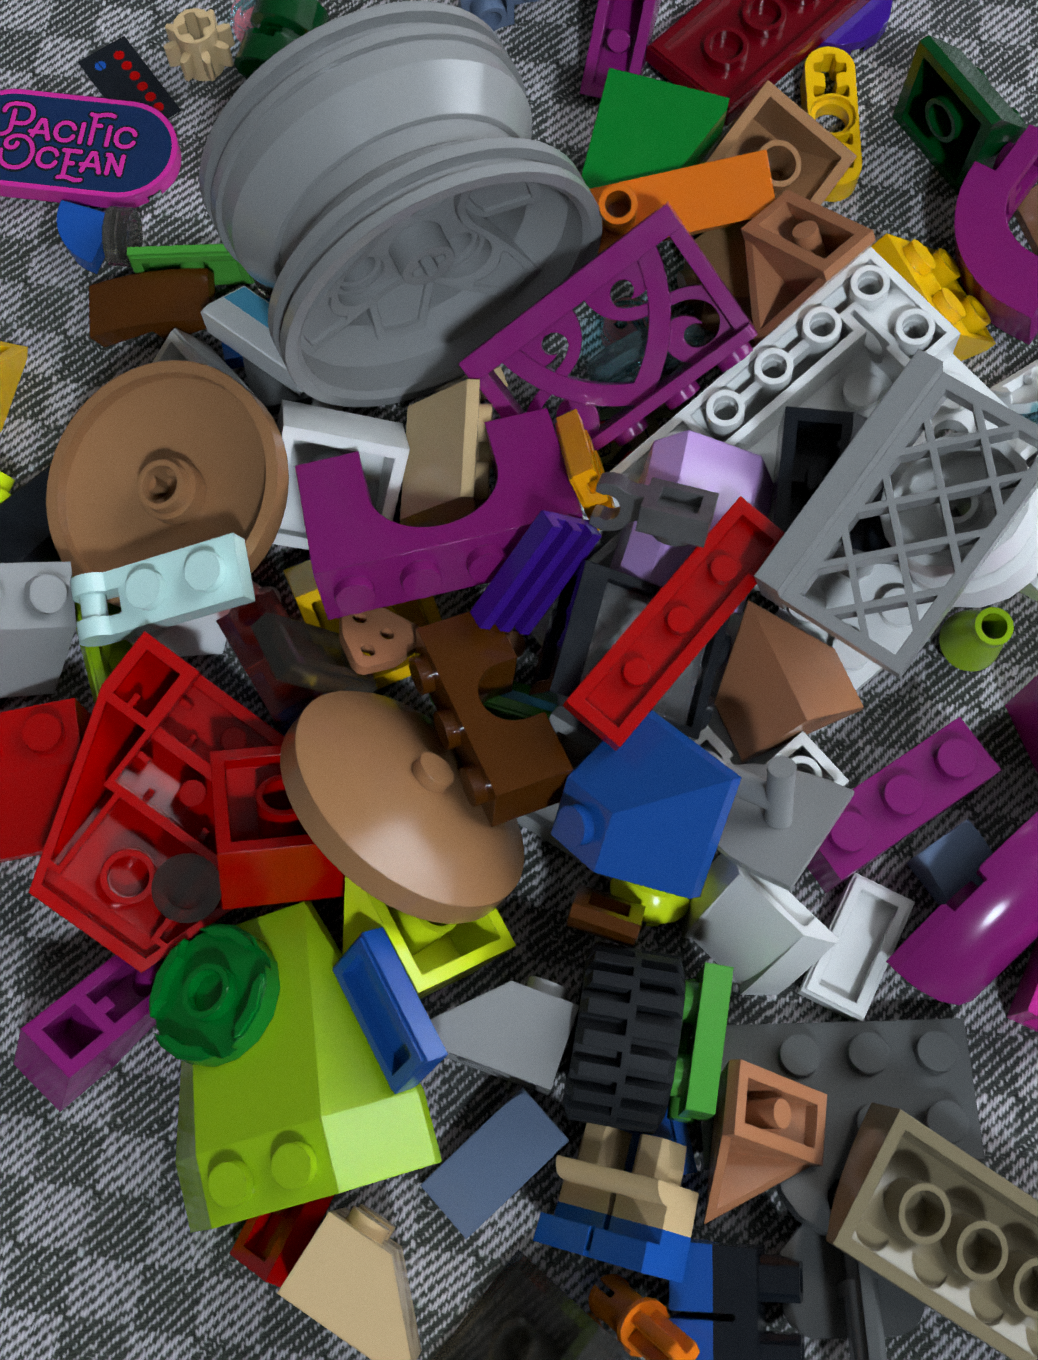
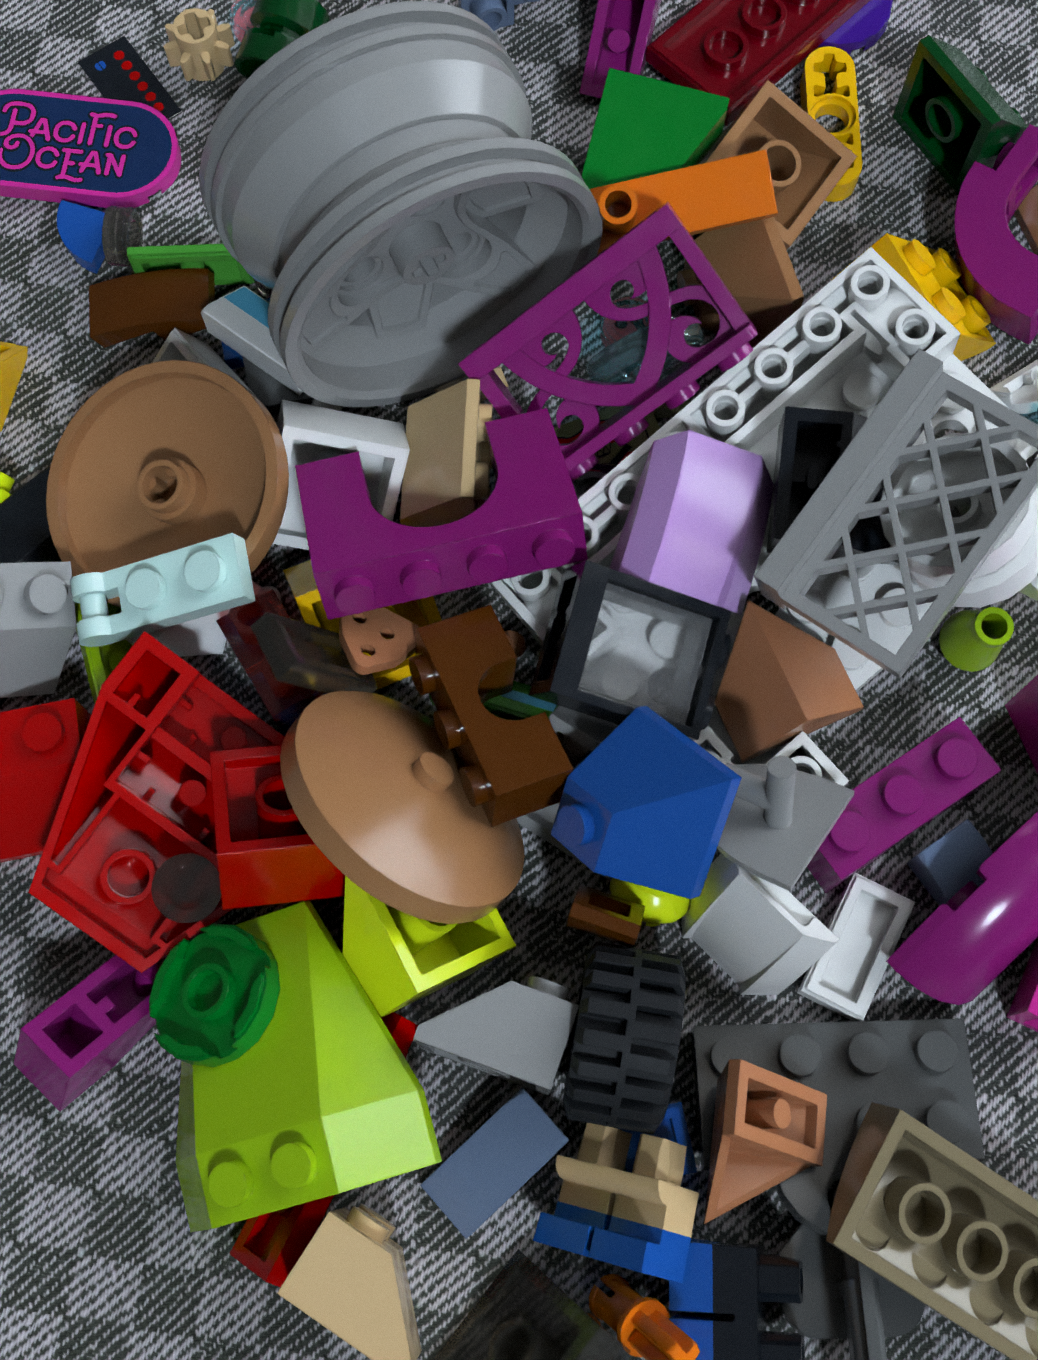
blue tile [333,927,448,1094] -> none
dark purple tile [470,510,602,635] -> none
light orange tile [555,409,615,531] -> none
red plate [562,496,785,751] -> none
flat silver plate [589,472,719,548] -> none
bright green plate [667,962,734,1123] -> none
nougat slope [741,190,876,346] -> none

